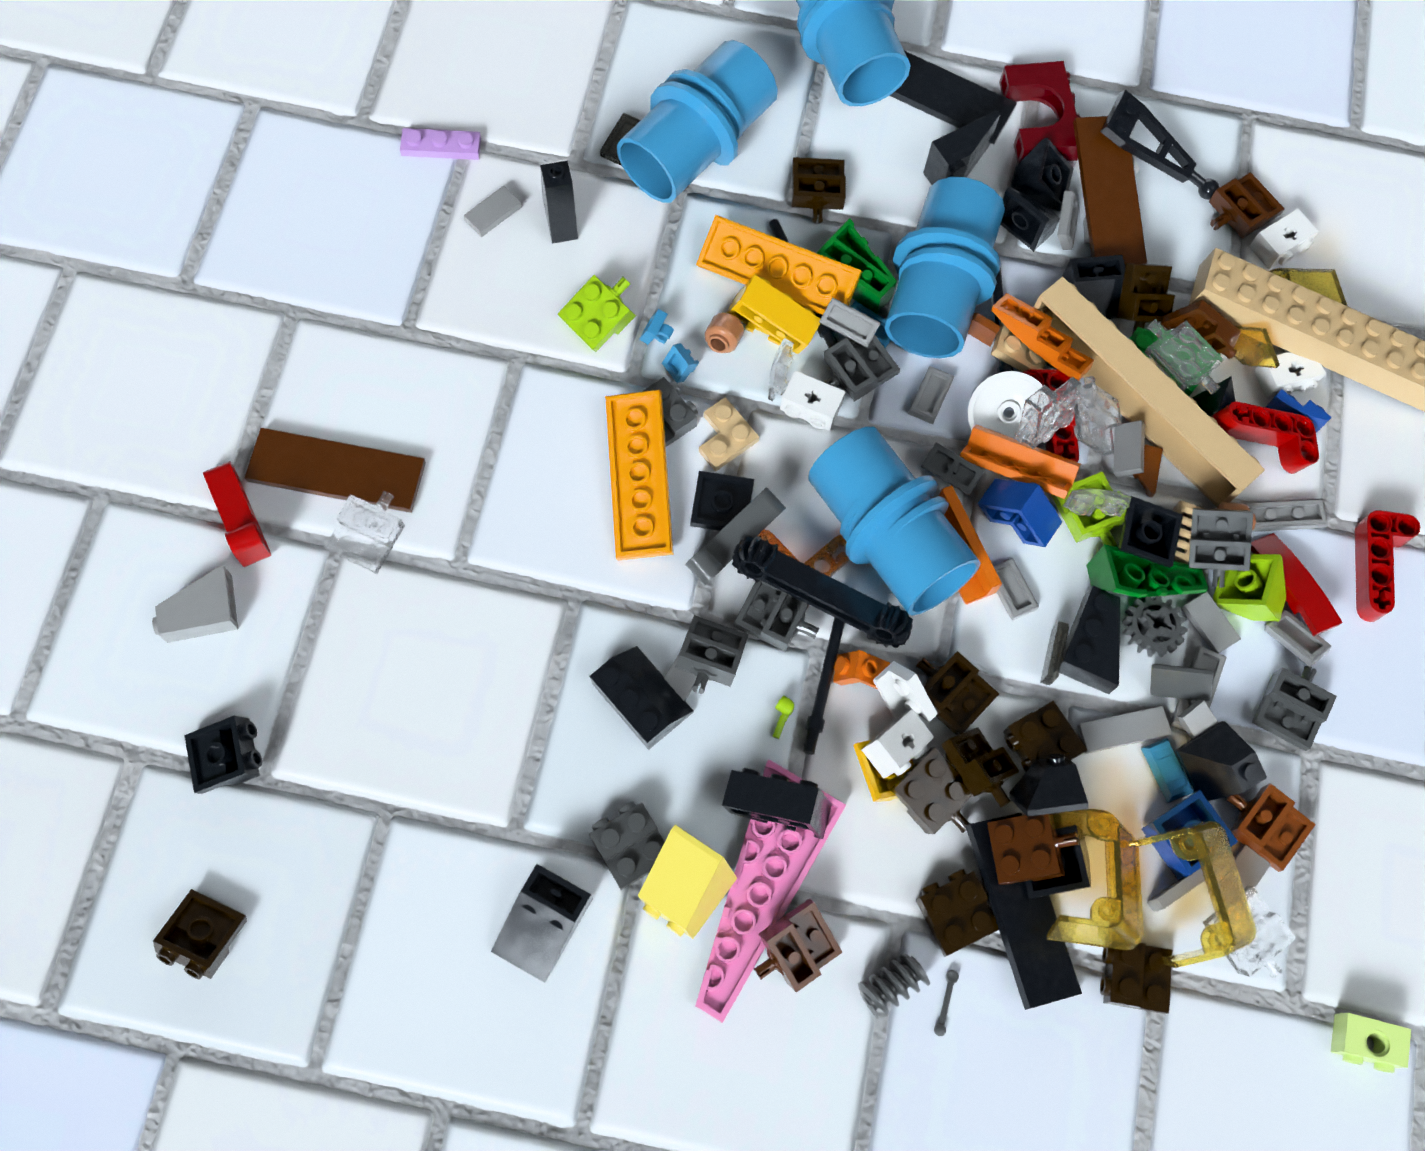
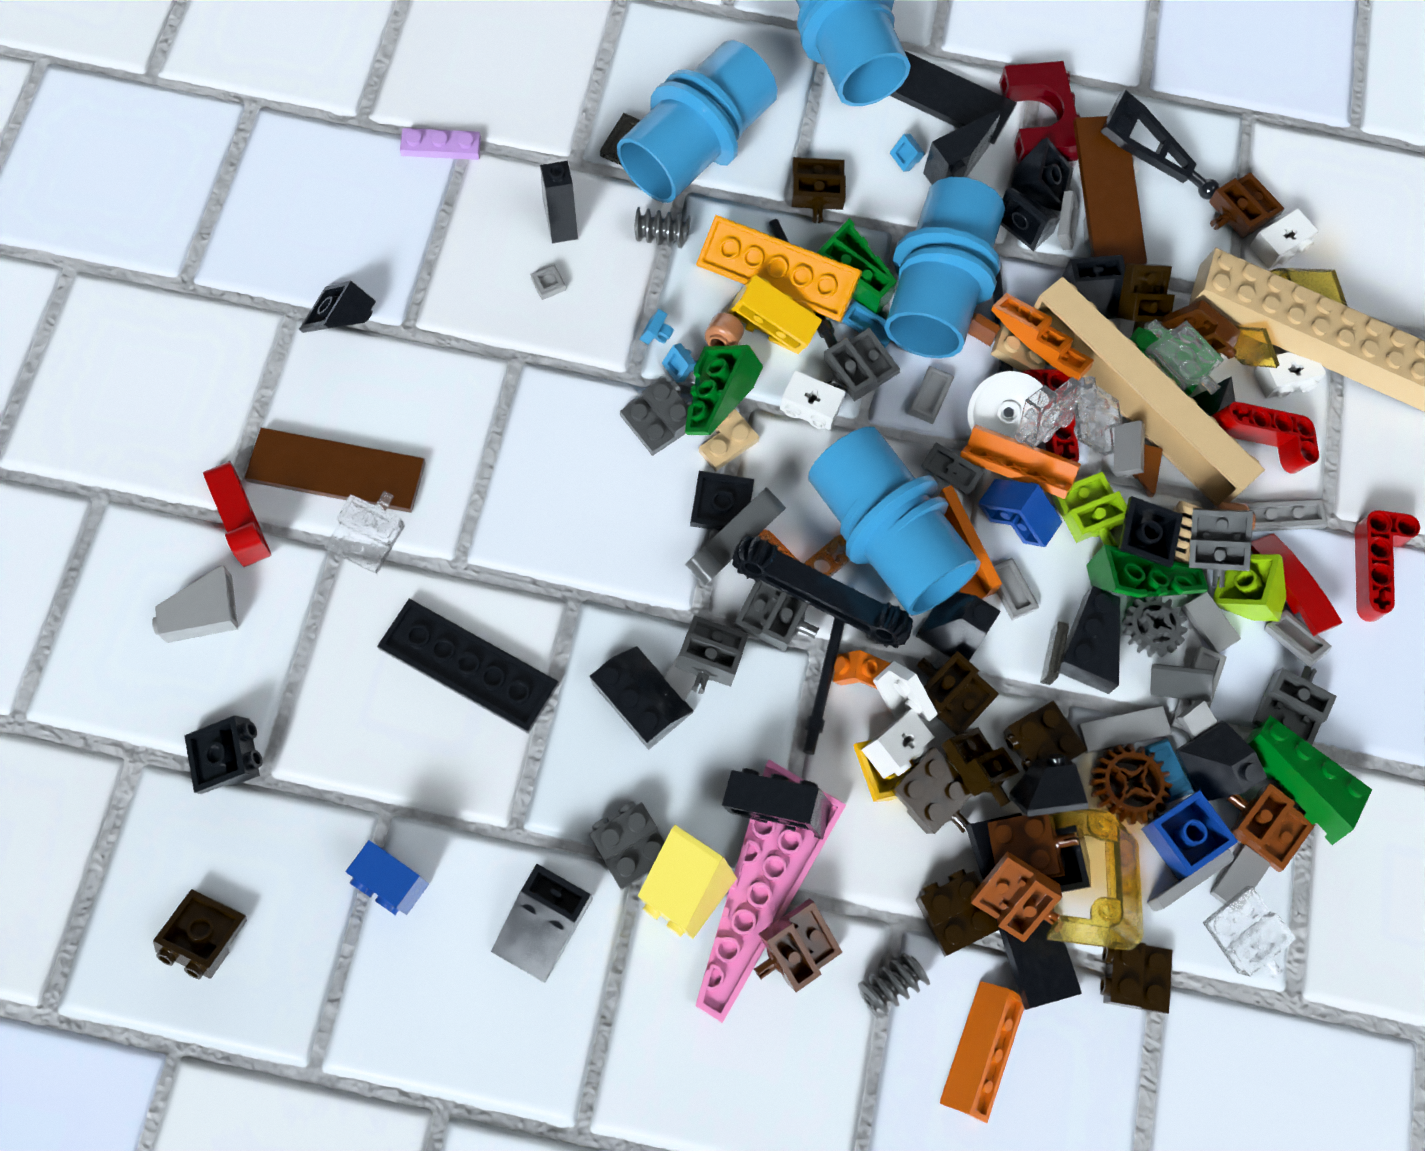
light grey tile [464,186,522,237] -> none
lime plate [557,275,636,352] -> none
light orange tile [605,390,674,561] -> none
clear slope [768,338,794,402] -> none
lime hand [772,696,794,739] -> none
light grey tile [819,297,880,348] -> none
dark grey hinge [934,970,959,1036] -> none
clear slope [1063,489,1132,517] -> none
clear yellow windscreen [1128,821,1256,968] -> none
blue slope [1266,389,1332,432] -> none
yellowish green brick [1331,1013,1411,1073] -> none
none -> black slope [299,281,376,333]
none -> blue brick [345,840,429,916]
none -> black tile [377,598,559,734]
none -> light grey tile [530,264,566,300]
none -> dark grey piece [634,207,691,249]
none -> green wedge [685,345,763,435]
none -> dark azure tile [890,134,925,172]
none -> black slope [916,592,1001,661]
none -> orange panel [940,981,1024,1123]
none -> dark orange plate [970,851,1064,942]
none -> reddish brown gear [1089,744,1173,825]
none -> green wedge [1246,715,1373,845]

